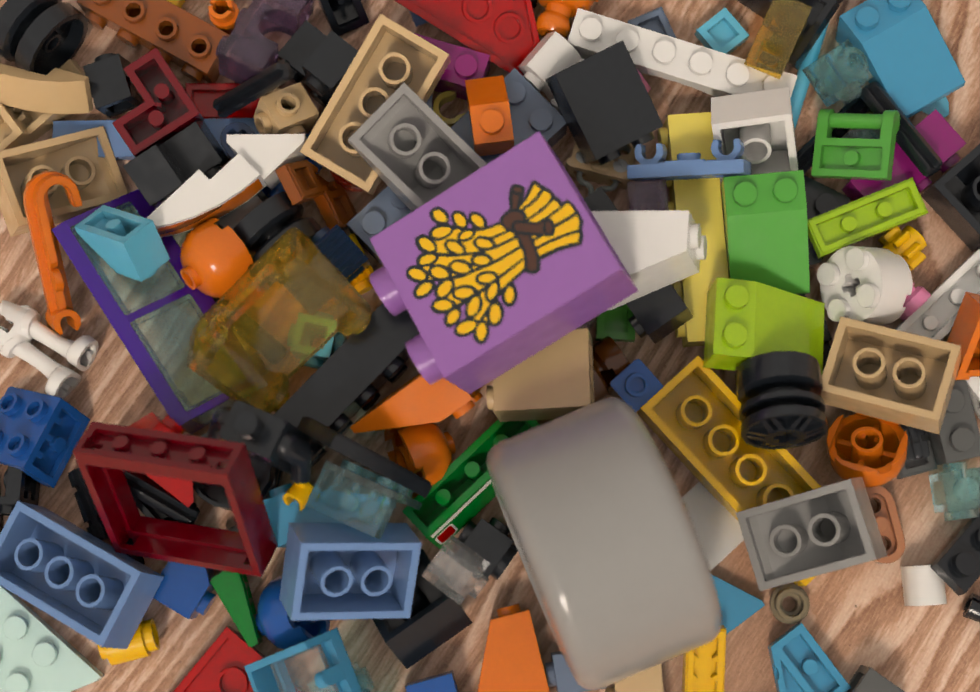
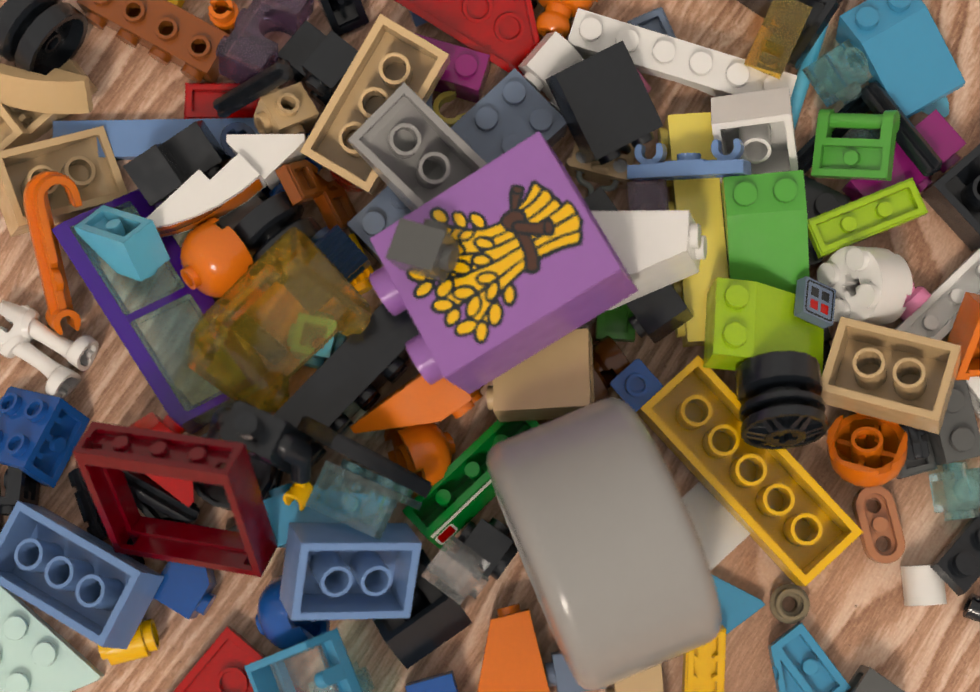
black brick [83,53,144,118] -> none
dark red brick [112,48,205,157] -> none
green slope [210,571,264,648] -> none
orange slope [465,75,514,156] -> none
medium azure plate [695,7,749,54] -> none
light grey slope [736,477,887,591] -> none
yellow gear [878,225,927,271] -> none
none -> dark grey brick [385,218,459,283]
none -> sand blue tile [794,276,836,329]

